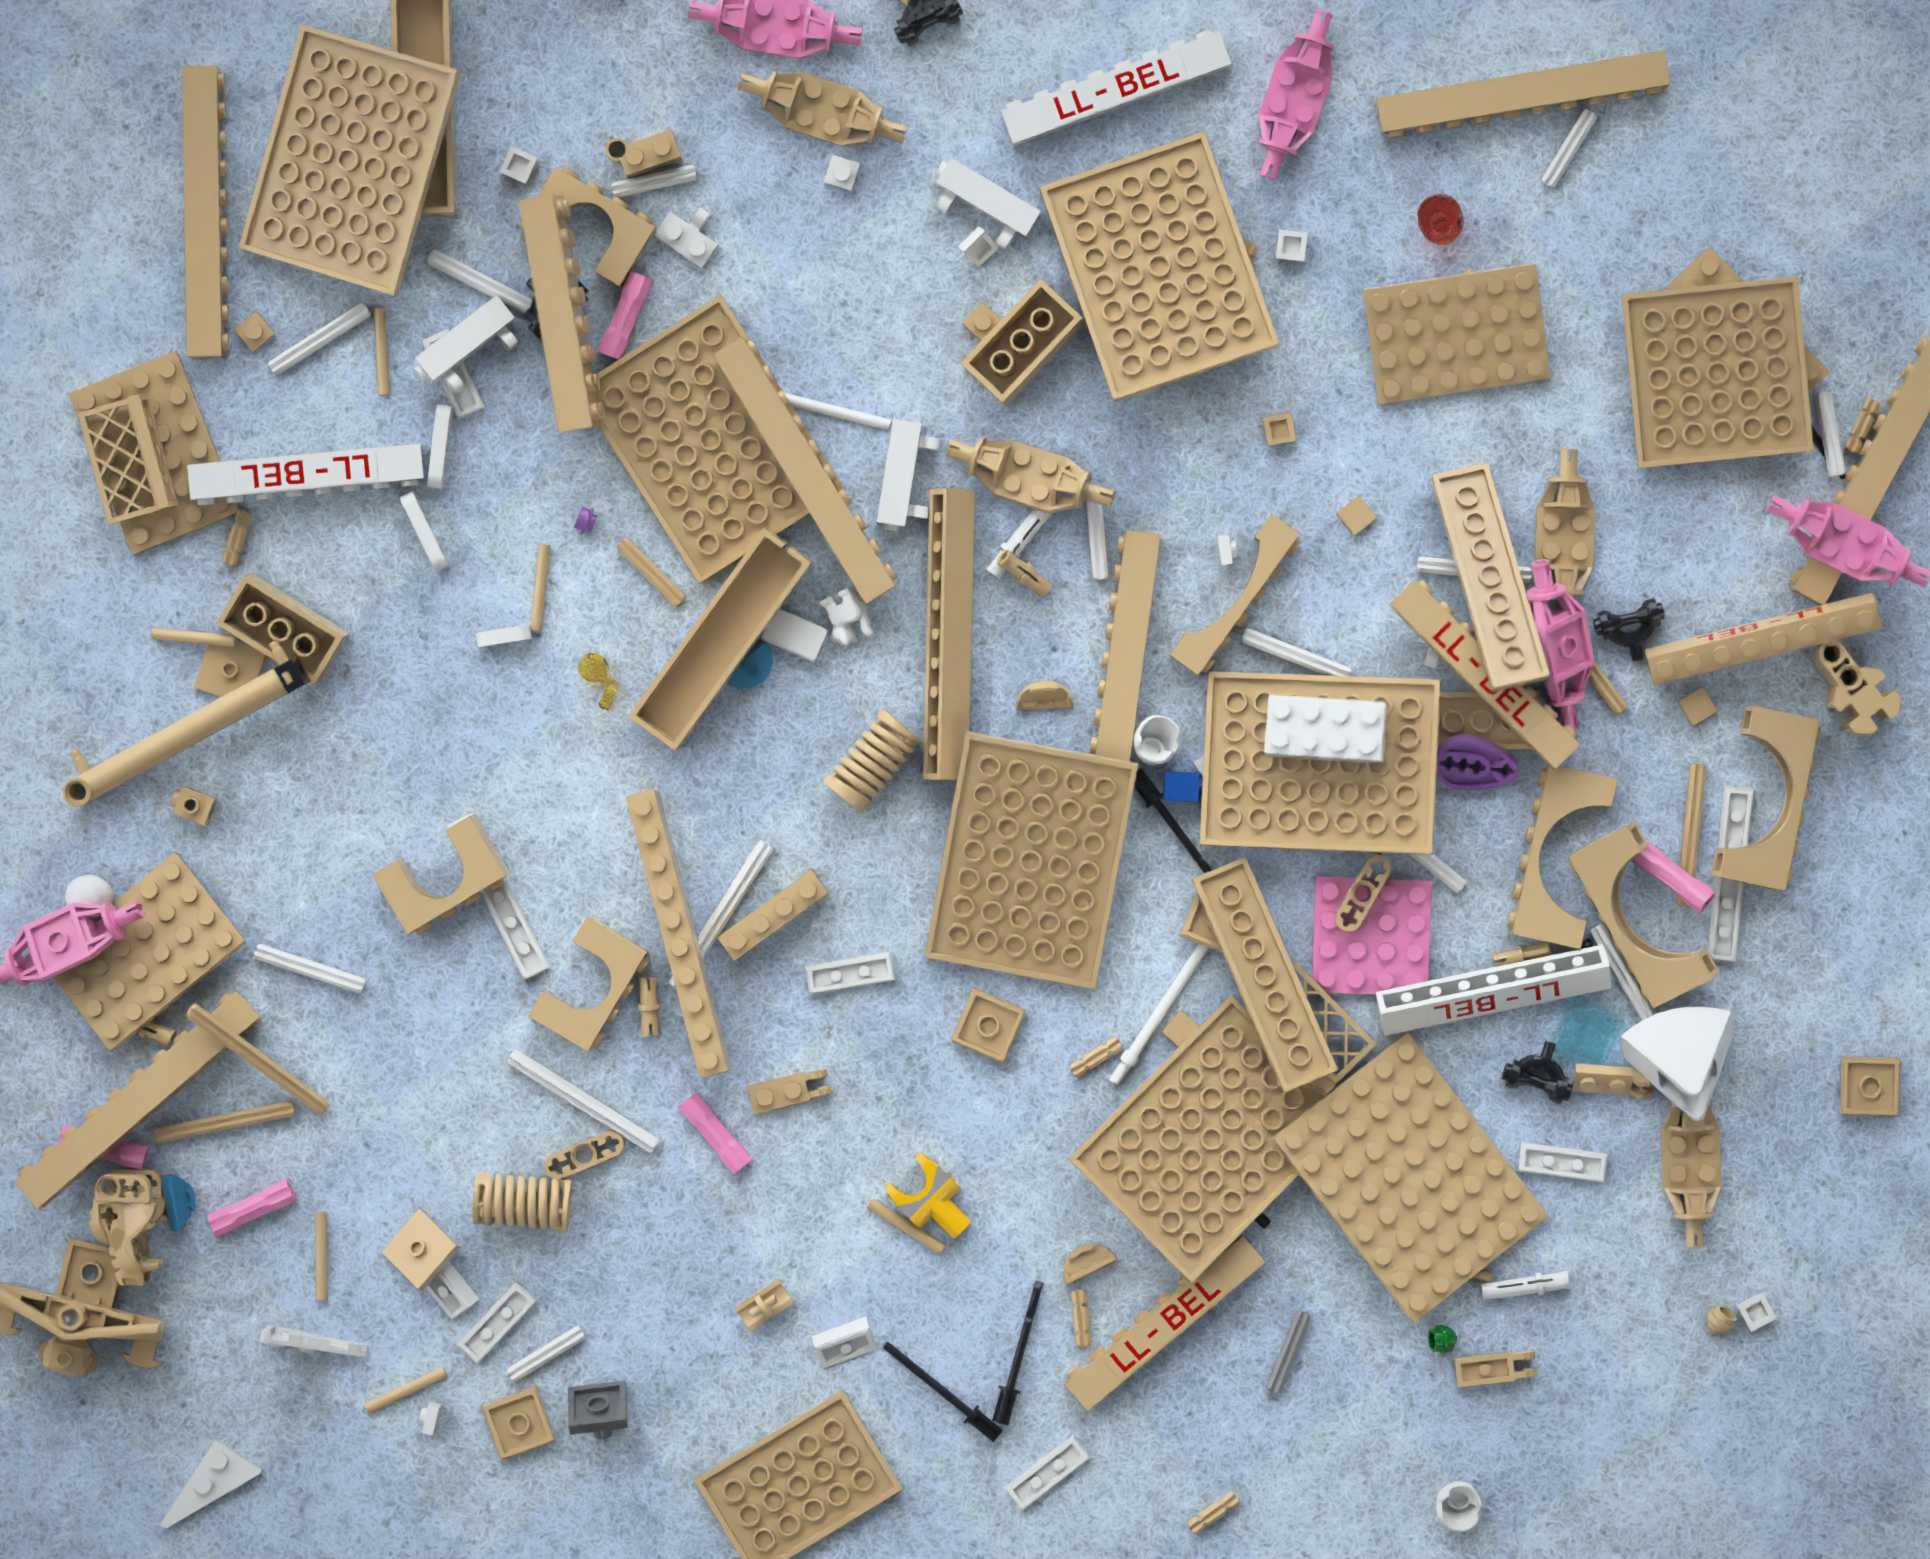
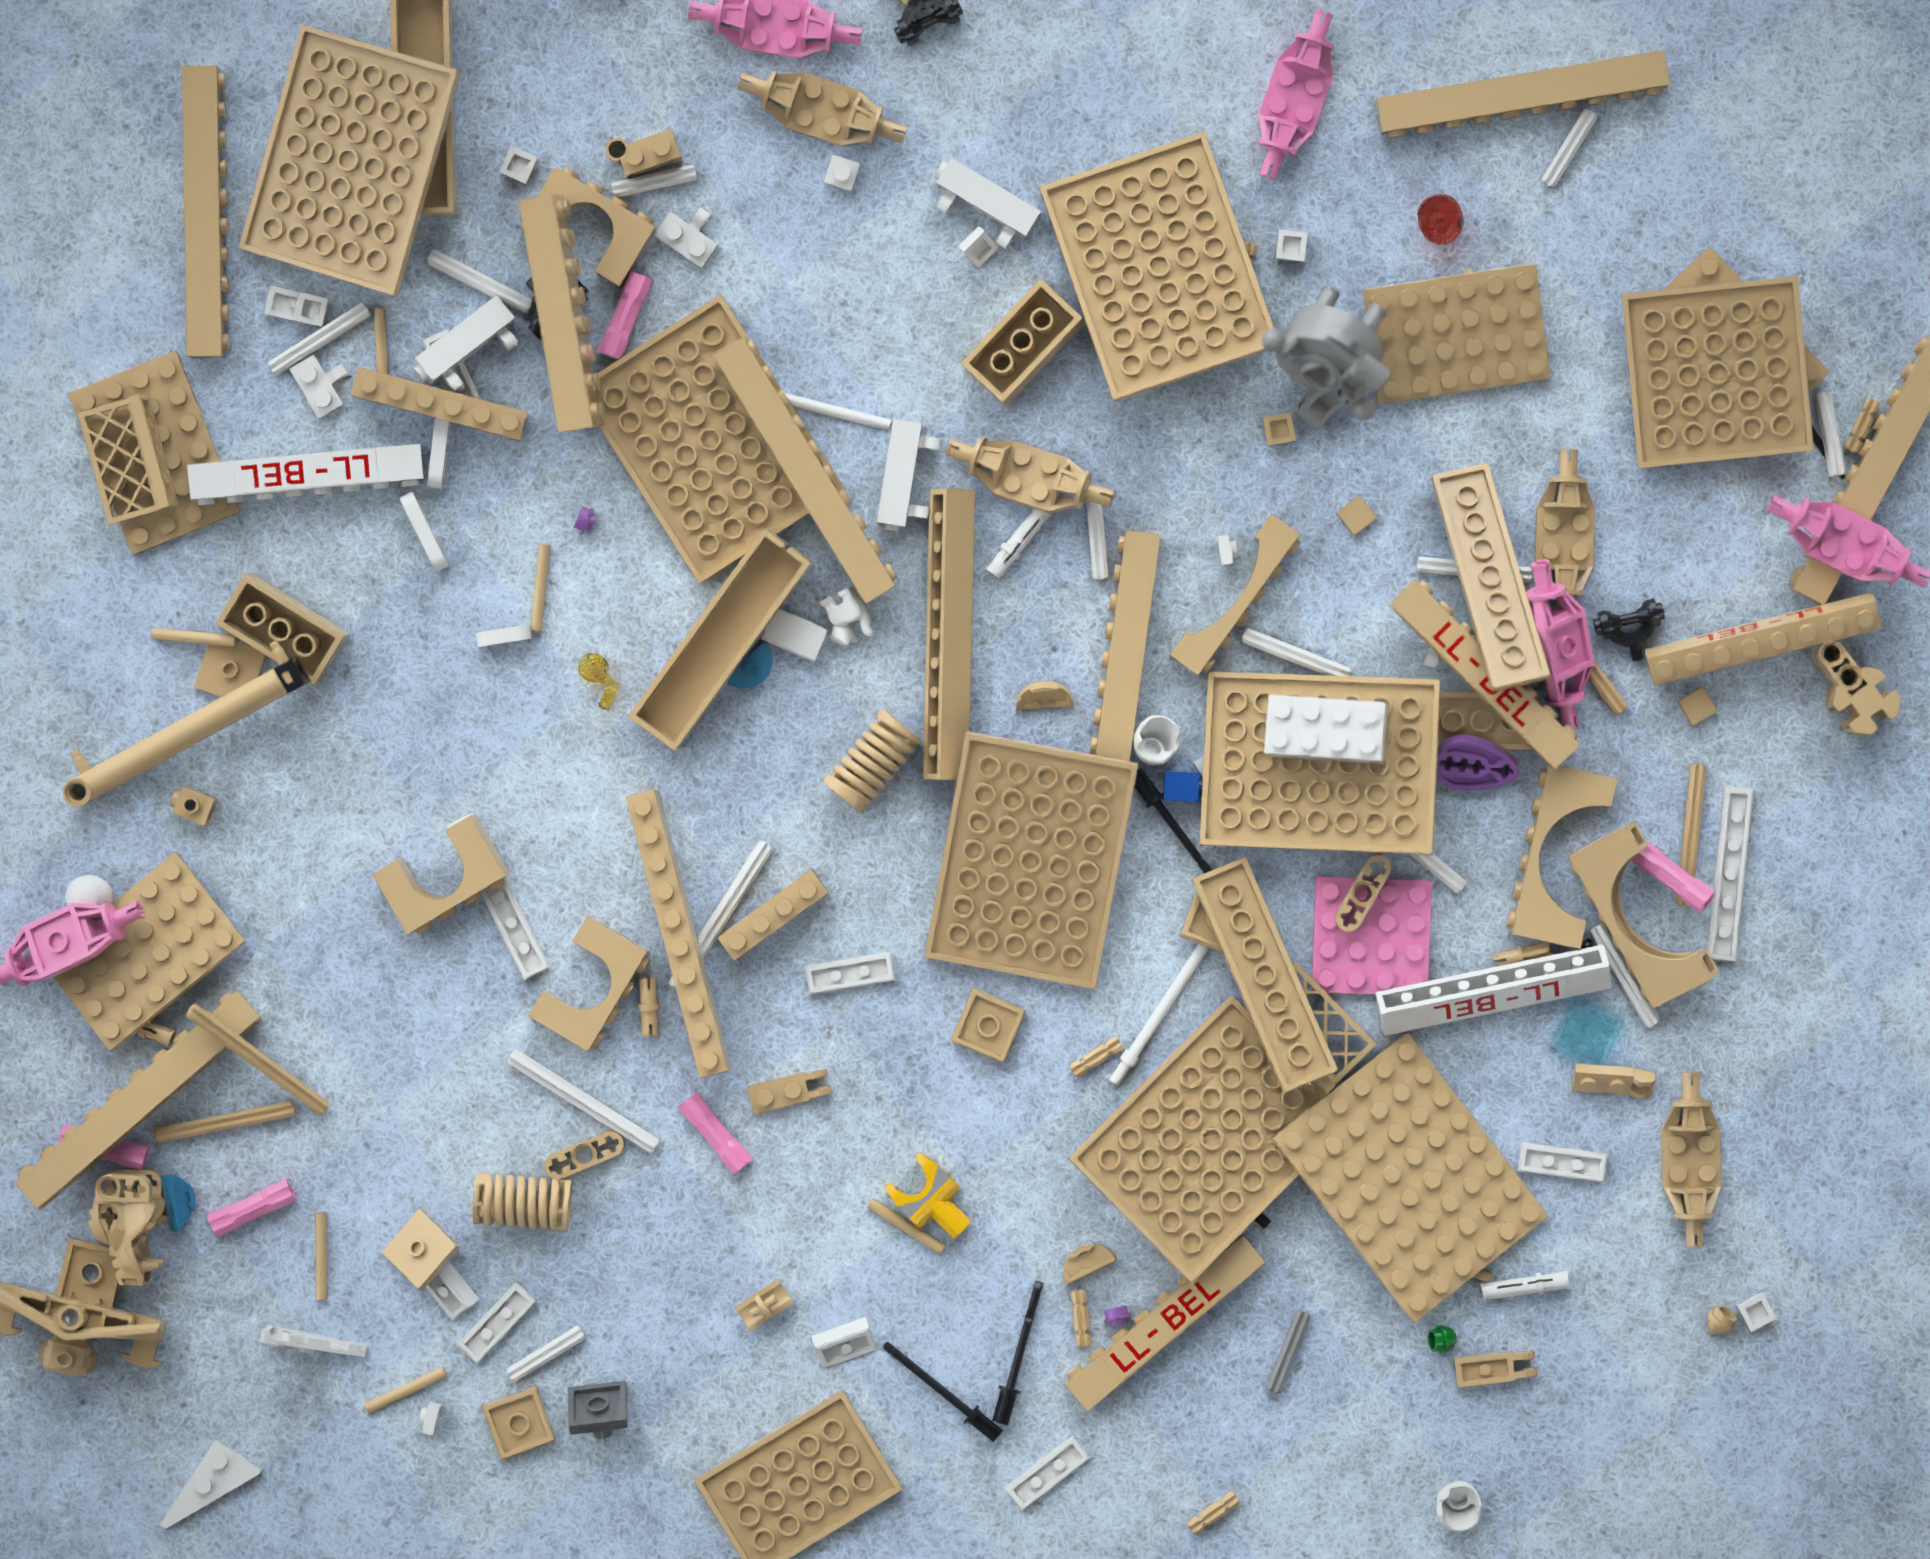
tan axle [222,510,253,567] -> none
tan plate [234,311,276,352] -> none
white axle [254,944,366,993] -> none
tan axle [617,538,686,607] -> none
tan plate [962,302,1001,341] -> none
tan pin [997,550,1052,597] -> none
white brick [1001,30,1232,147] -> none
tan tile [1162,1010,1199,1047] -> none
black piece [1501,1041,1573,1105] -> none
white piece [1621,1007,1734,1121] -> none
tan arch [1711,705,1821,891] -> none
tan plate [1839,1056,1900,1116] -> none
none -> white slope [263,286,328,327]
none -> white plate [289,354,350,419]
none -> tan arch [351,367,528,442]
none -> medium lavender plate [1103,1305,1131,1327]
none -> light grey piece [1261,287,1390,430]

